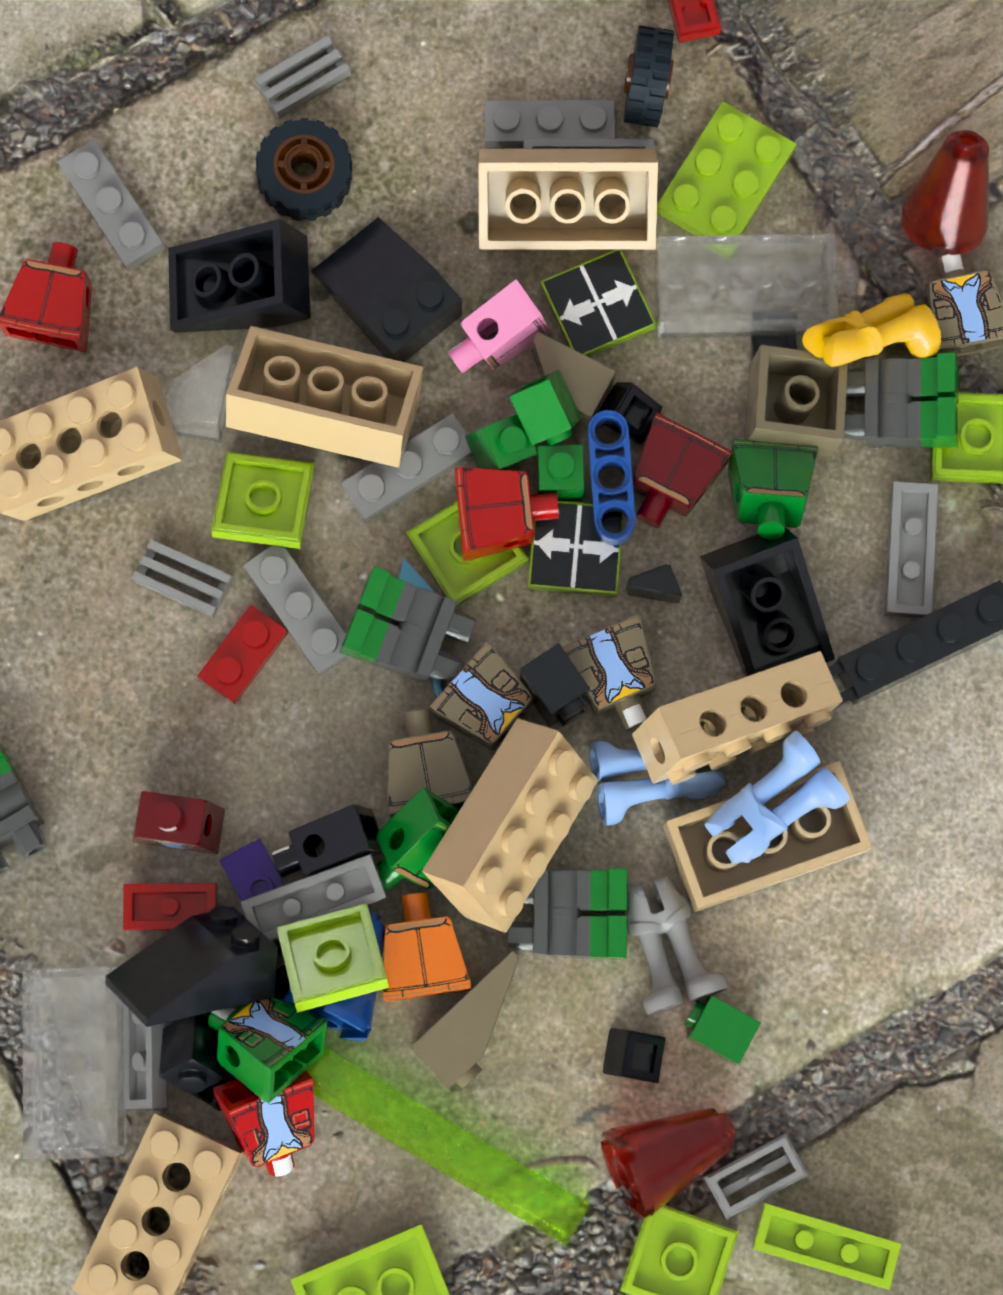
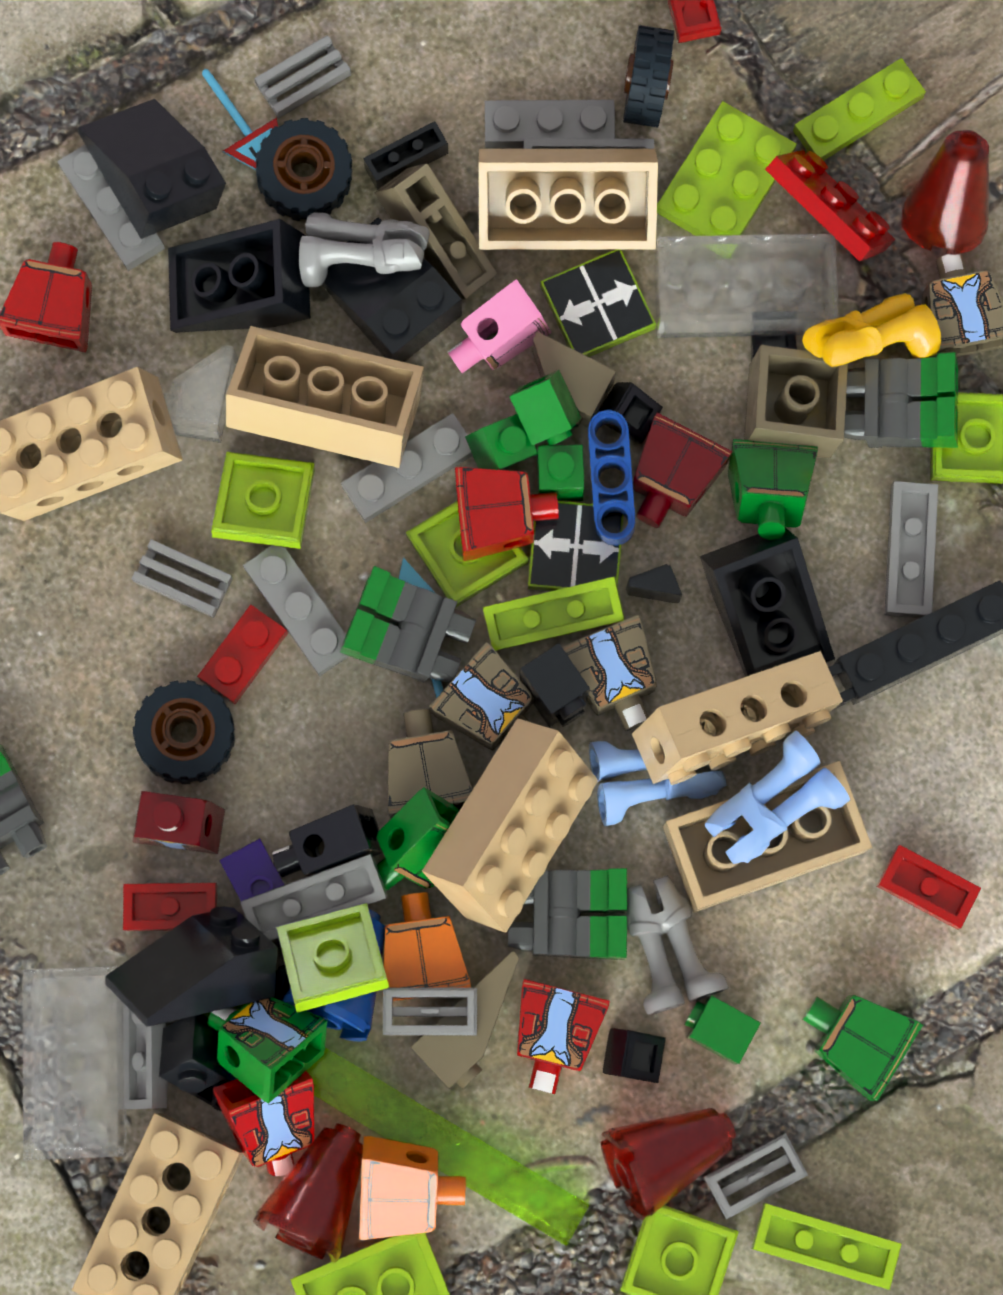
none -> black slope [77,99,226,239]
none -> black wheel [133,680,235,785]
none -> medium azure piece [202,69,278,170]
none -> clear red cone [253,1123,363,1263]
none -> light grey piece [299,213,430,287]
none -> torso [359,1136,466,1240]
none -> black piece [363,121,449,190]
none -> dark tan slope [374,163,498,299]
none -> light grey tile [383,988,477,1035]
none -> lime plate [483,577,625,651]
none -> torso [517,979,610,1094]
none -> red plate [765,150,896,262]
none -> lime plate [793,58,926,161]
none -> green torso [802,995,923,1101]
none -> red plate [876,845,981,930]

